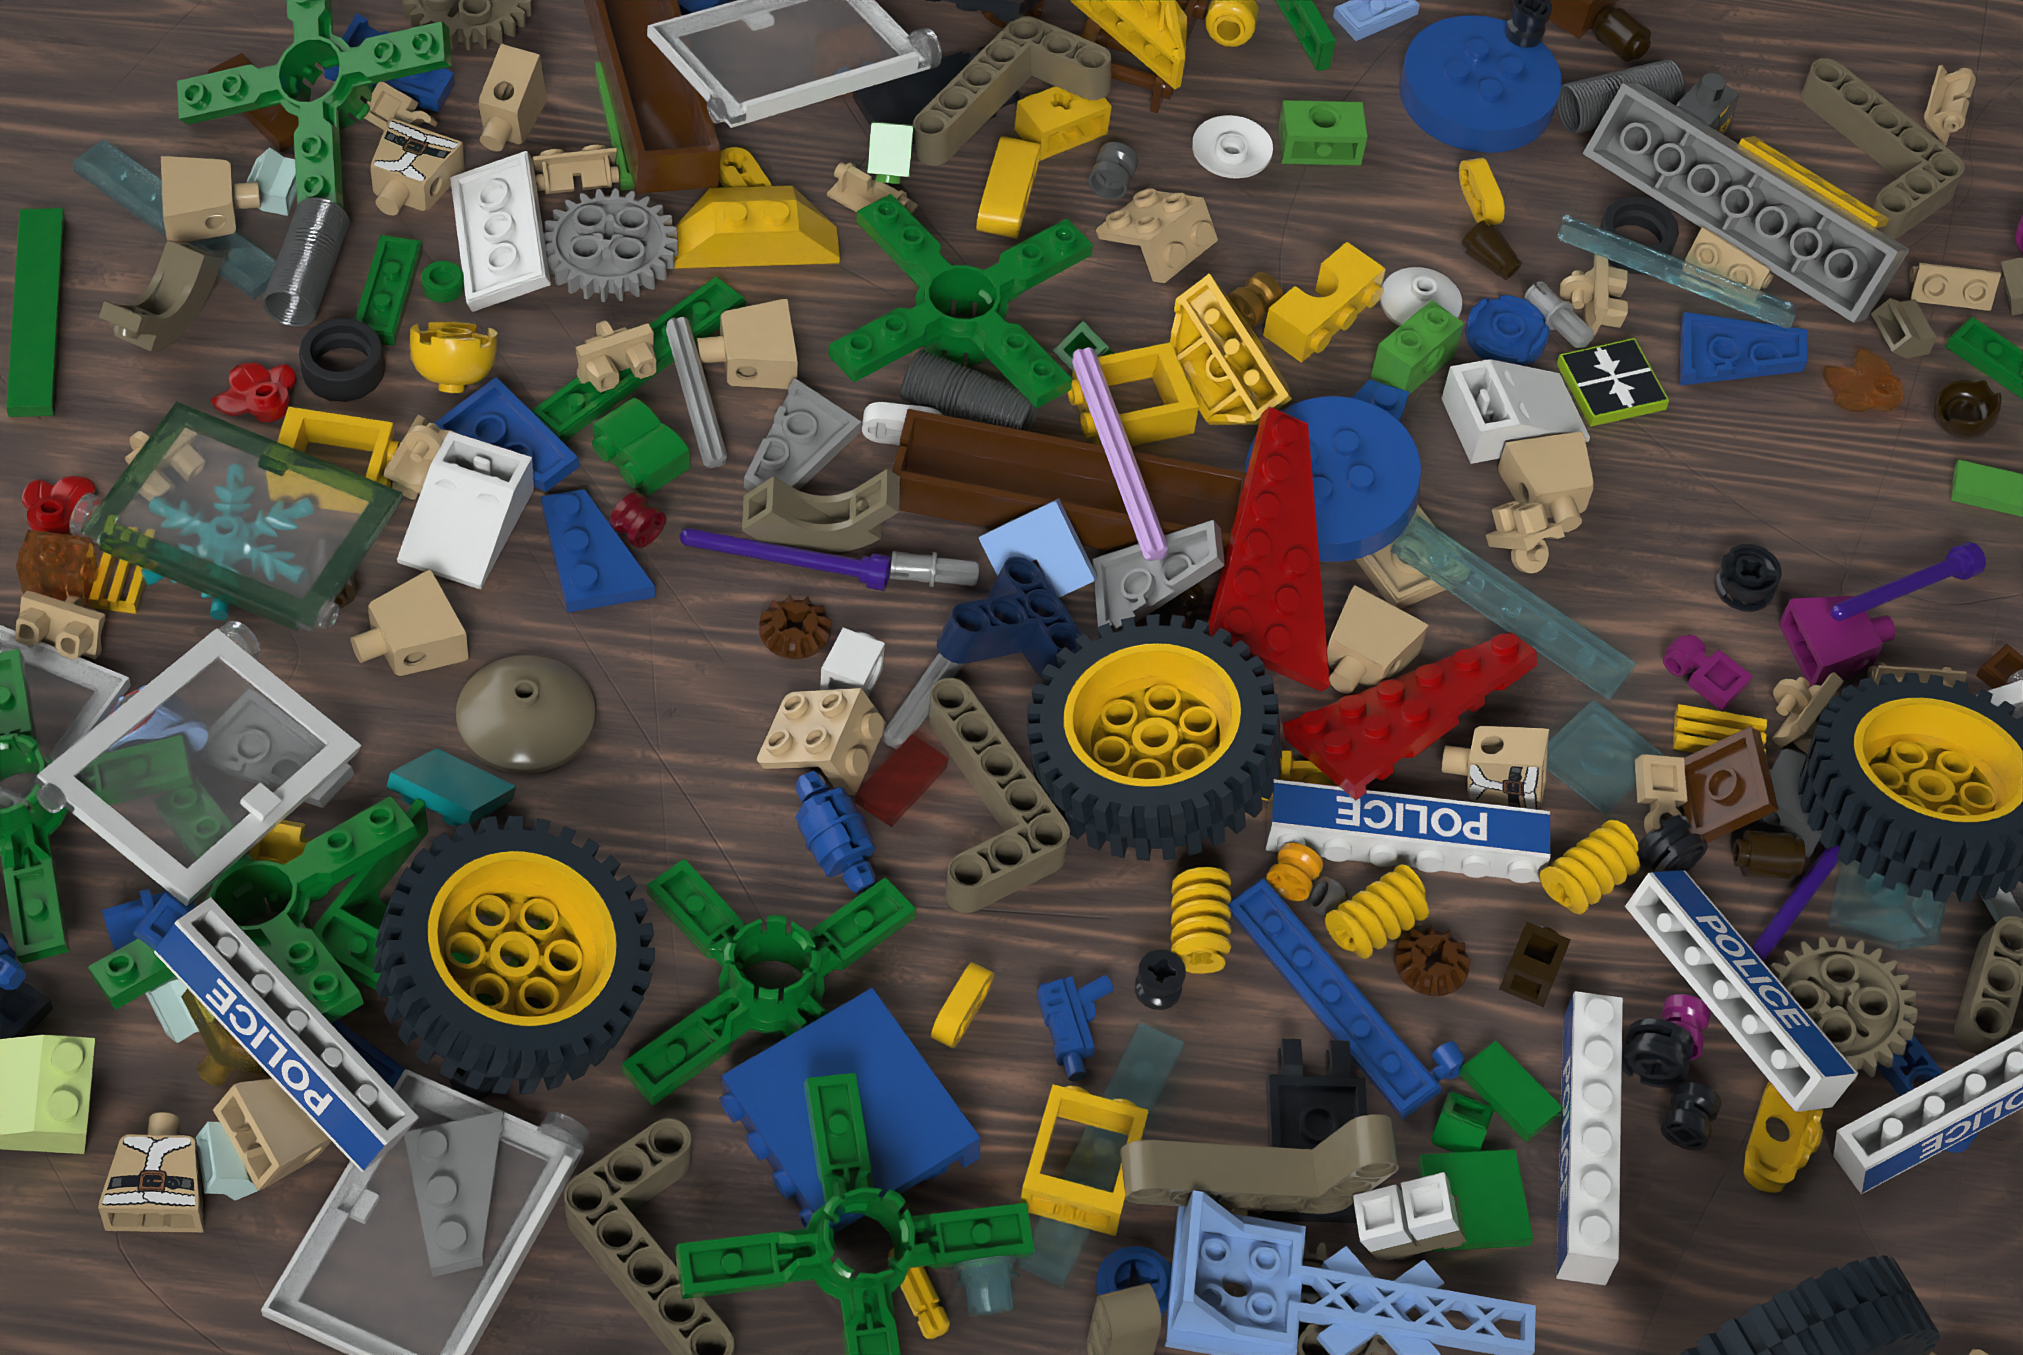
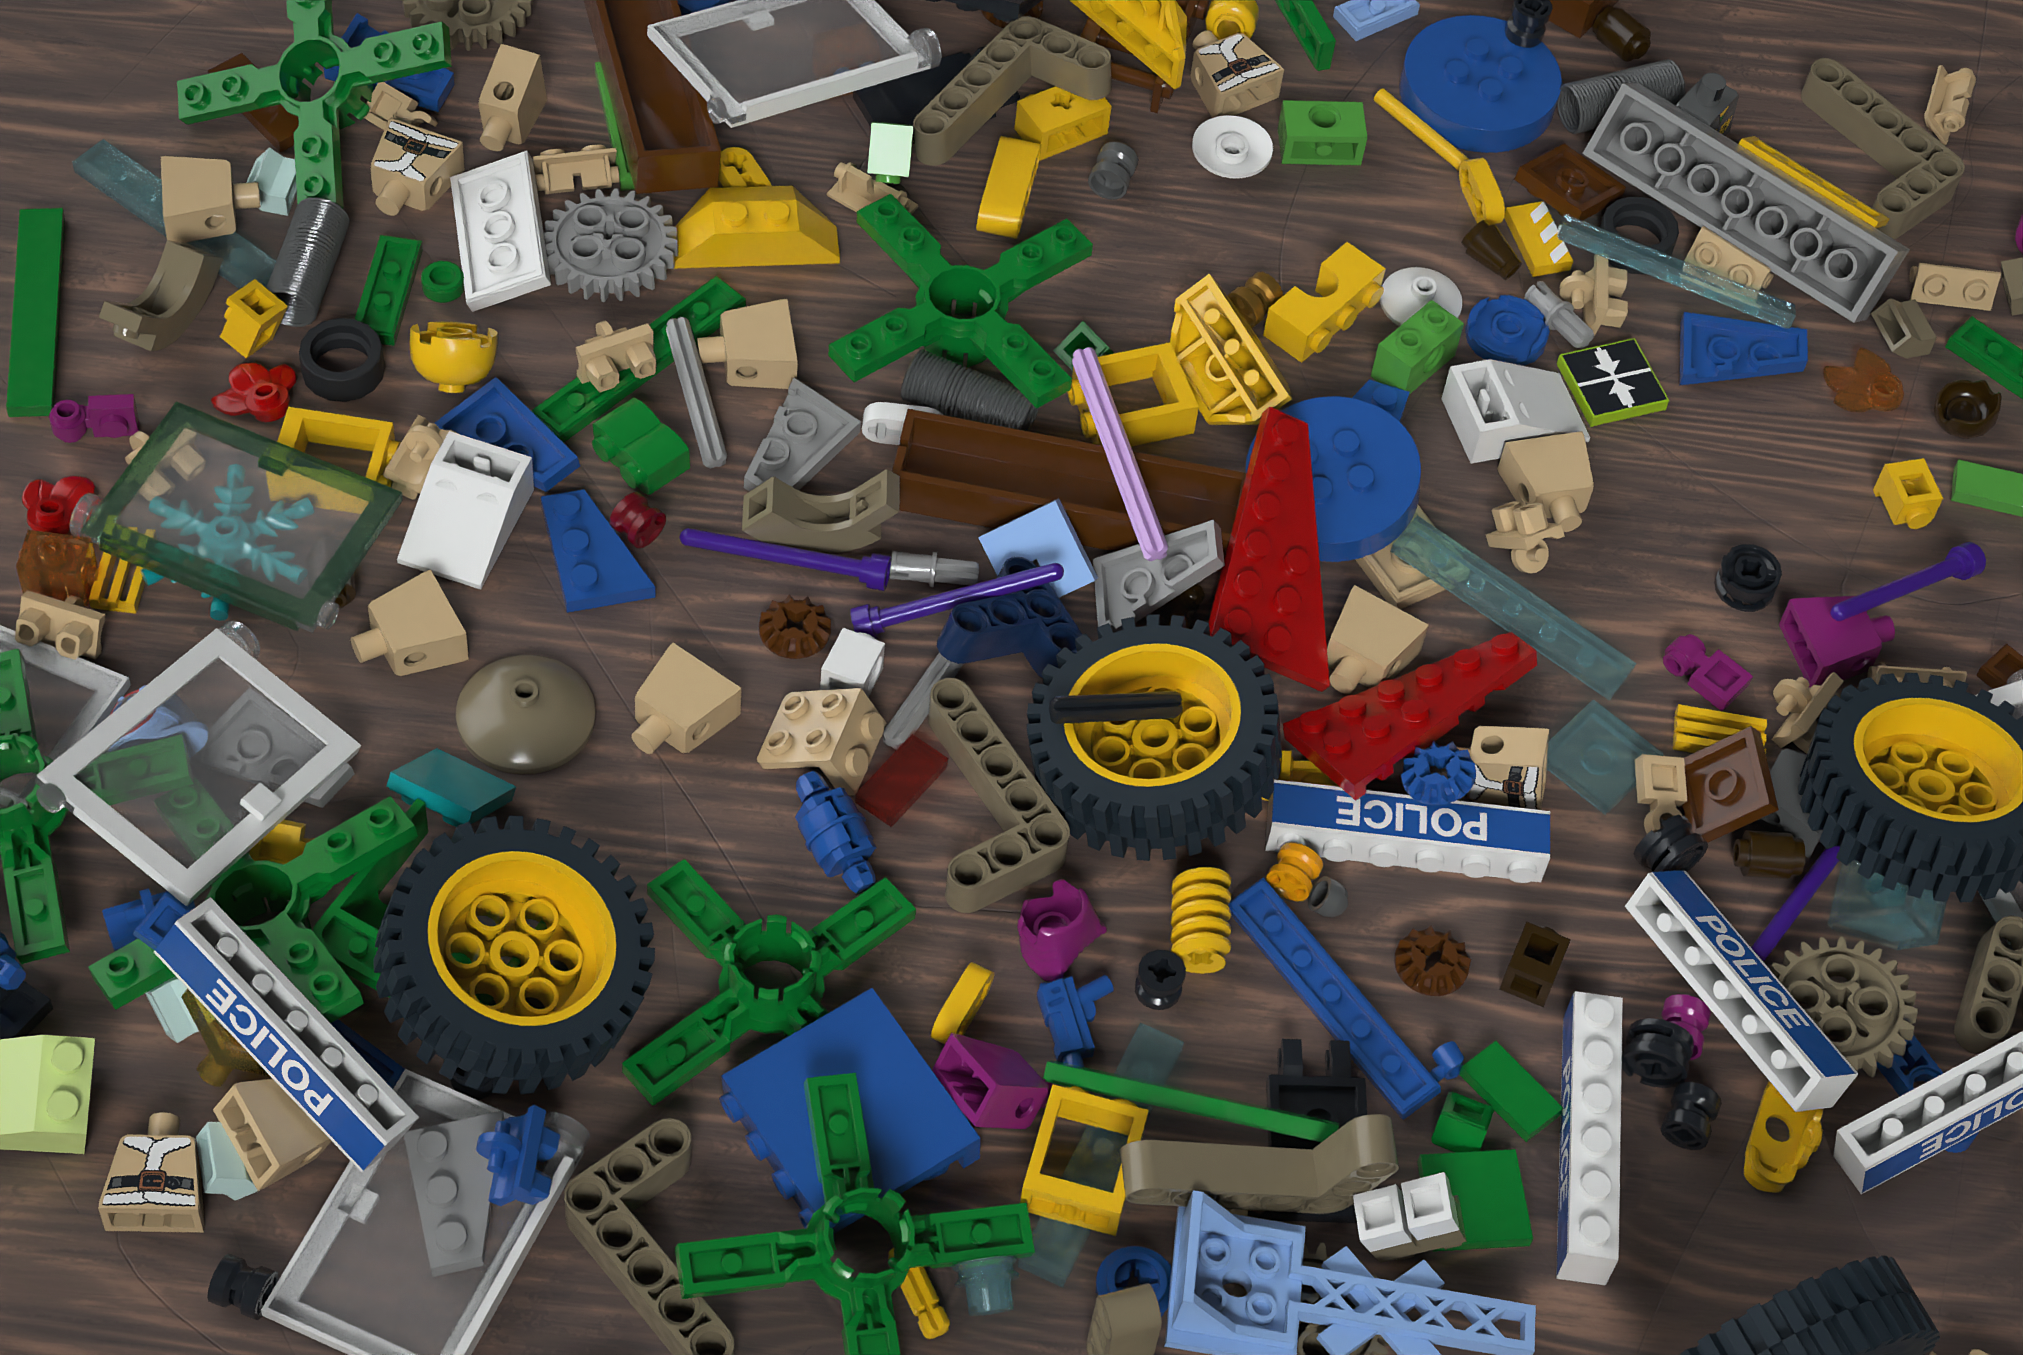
tan bracket [1096,188,1218,283] -> none
yellow piece [1325,864,1429,959] -> none
yellow piece [1539,819,1640,915] -> none
none -> magenta plate [49,394,139,443]
none -> black wheel [207,1253,279,1320]
none -> yellow brick [220,279,288,359]
none -> blue hips [476,1105,560,1207]
none -> tan torso [632,643,741,754]
none -> dark purple piece [850,563,1064,639]
none -> magenta torso [932,1033,1053,1129]
none -> magenta hair [1017,879,1107,982]
none -> green tile [1043,1060,1340,1142]
none -> black axle [1049,691,1183,724]
none -> tan torso [1190,30,1284,118]
none -> yellow bar [1374,88,1469,171]
none -> blue gear [1401,740,1476,805]
none -> yellow tile [1504,201,1573,277]
none -> reddish brown plate [1514,143,1626,224]
none -> yellow brick [1873,458,1943,529]

